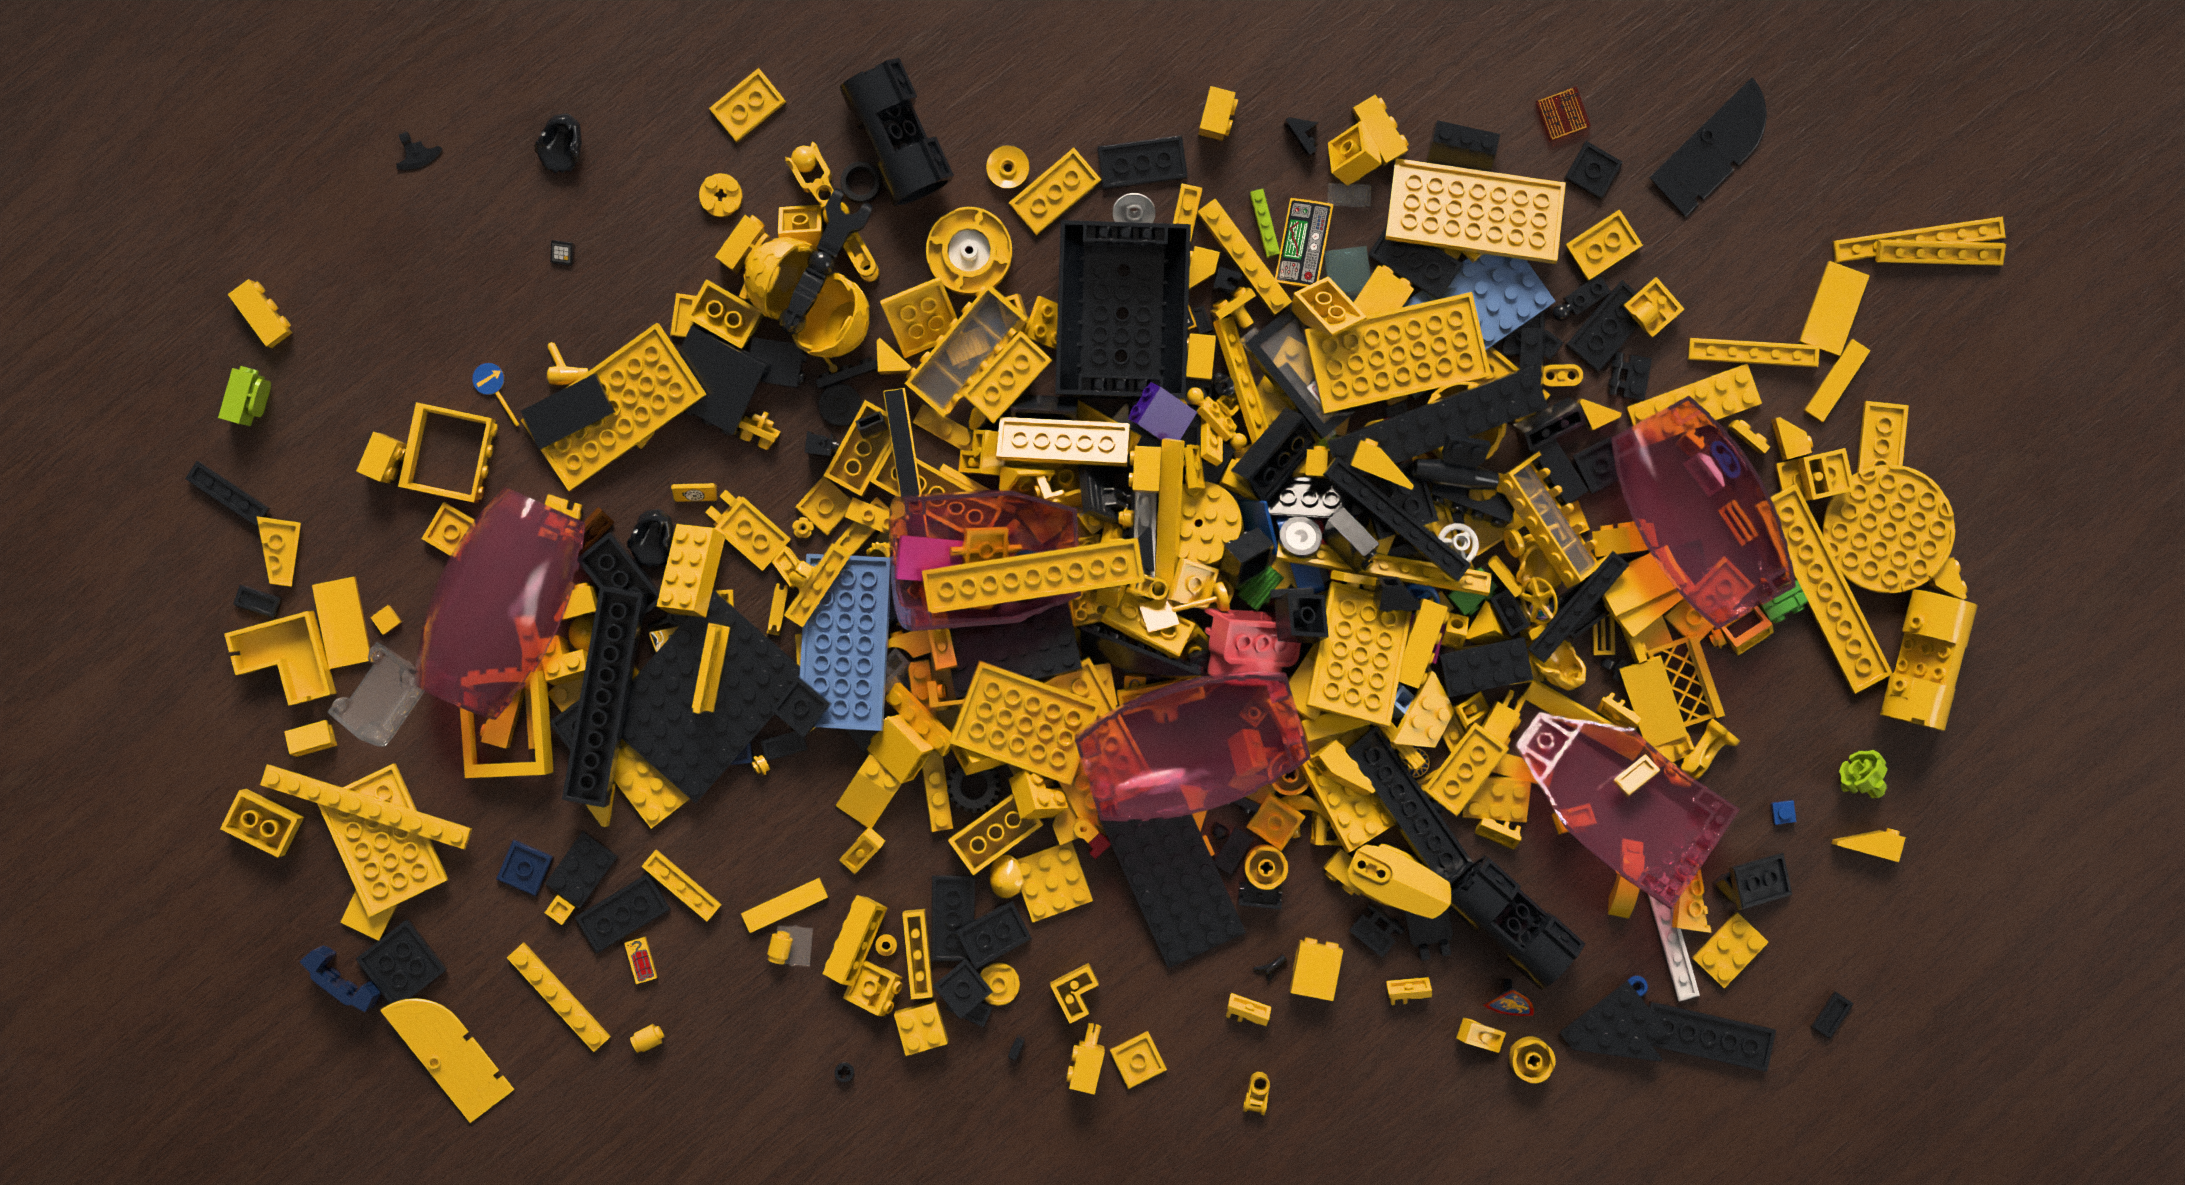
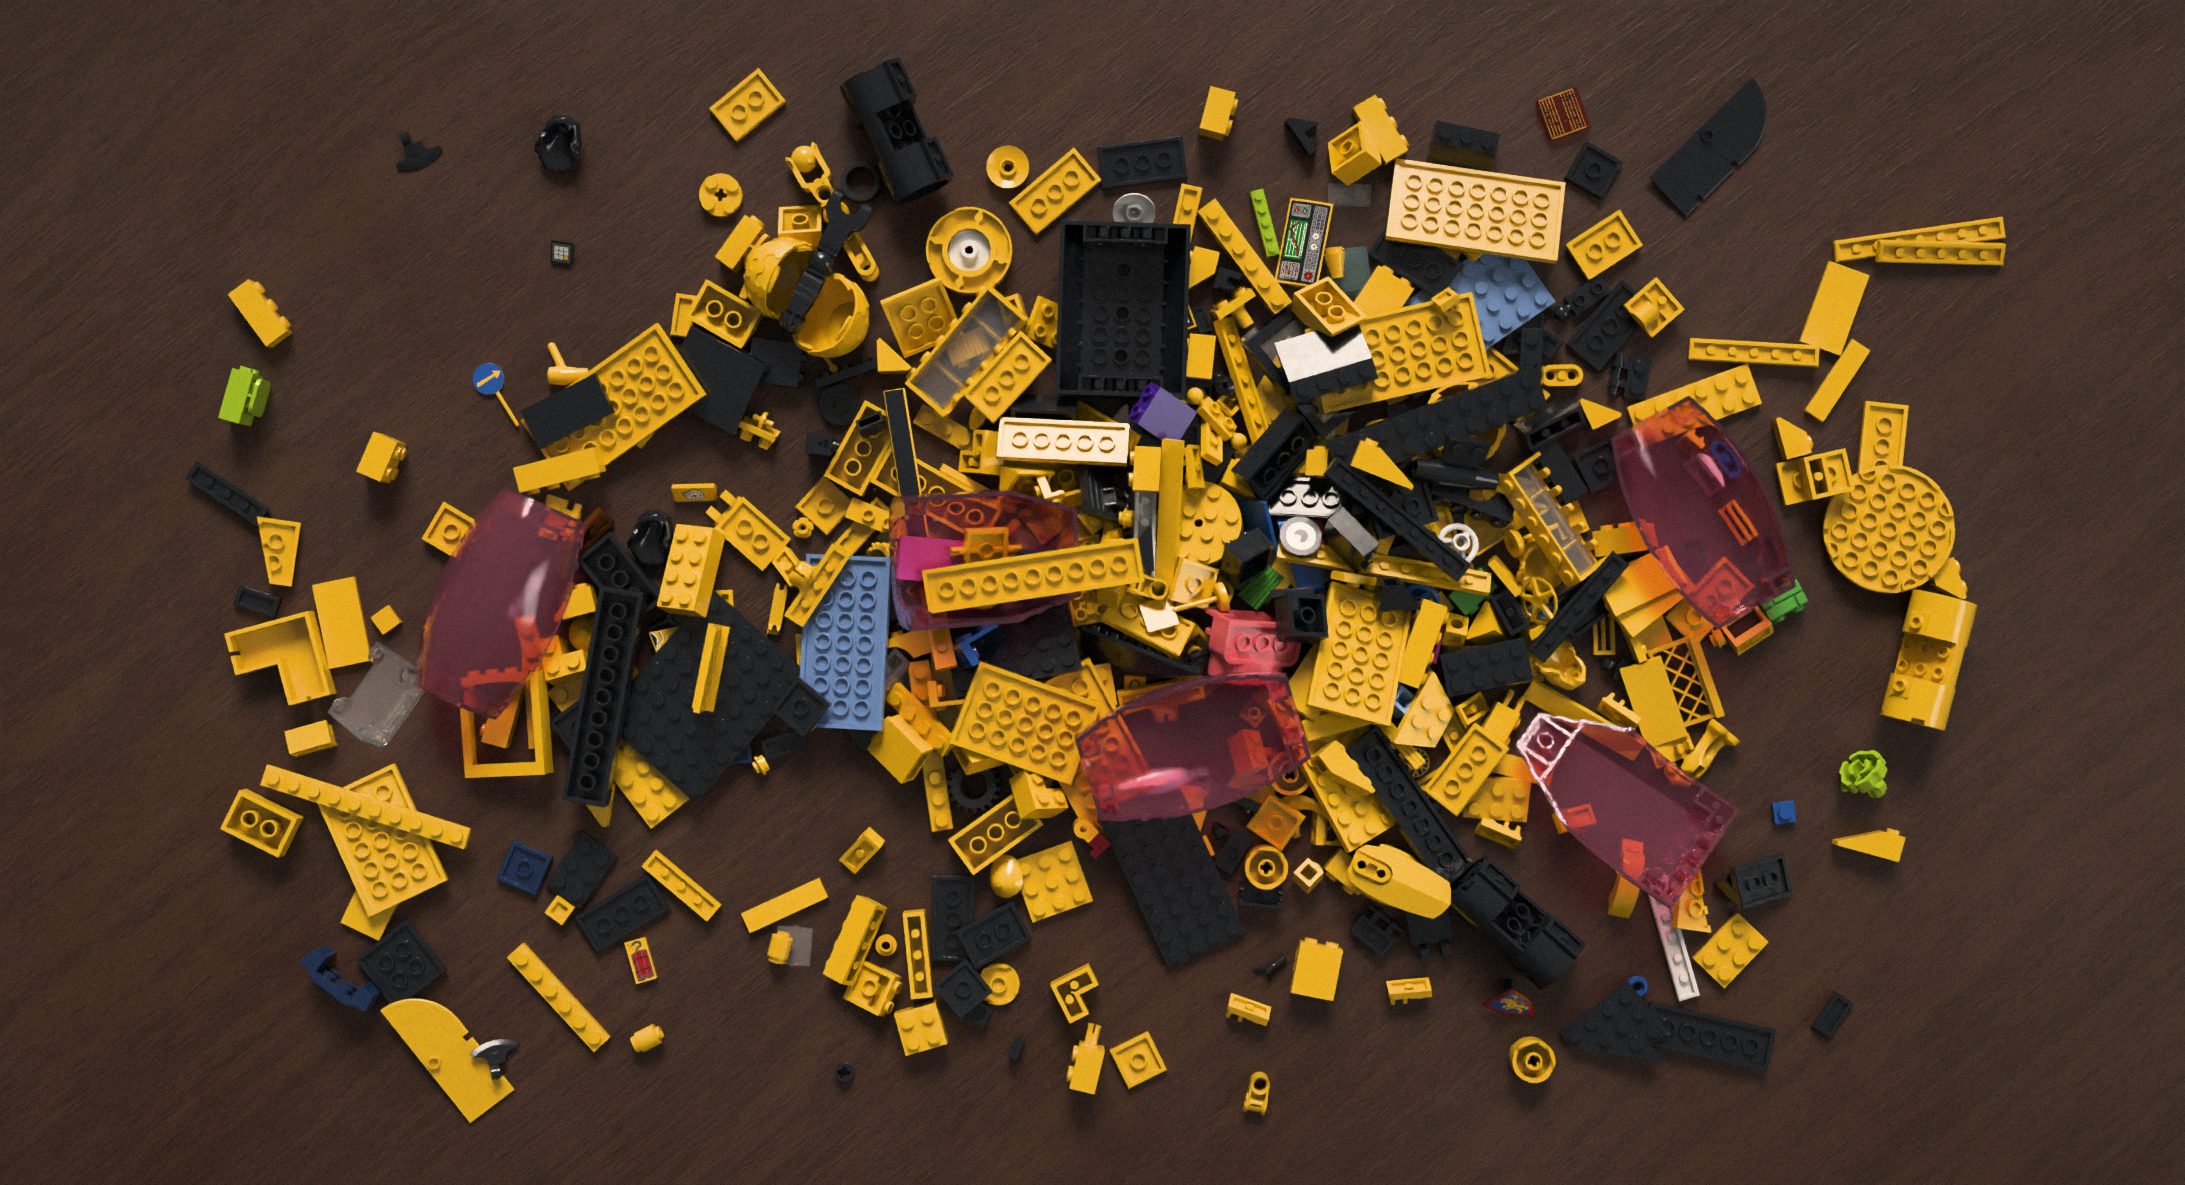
yellow window [398,402,498,503] -> none
yellow slope [836,753,902,828] -> none
yellow slope [1052,796,1079,845] -> none
yellow plate [1456,1017,1506,1053] -> none
tile [1613,754,1660,798] -> none
yellow plate [1727,420,1770,454] -> none
yellow plate [1757,484,1892,694] -> none
none -> black piece [470,1039,519,1080]
none -> yellow brick [513,446,606,495]
none -> blue bracket [952,622,998,669]
none -> slope [1274,324,1378,405]
none -> yellow brick [1292,858,1324,894]
none -> yellow cone [1324,246,1345,278]
none -> yellow tile [1431,287,1461,317]

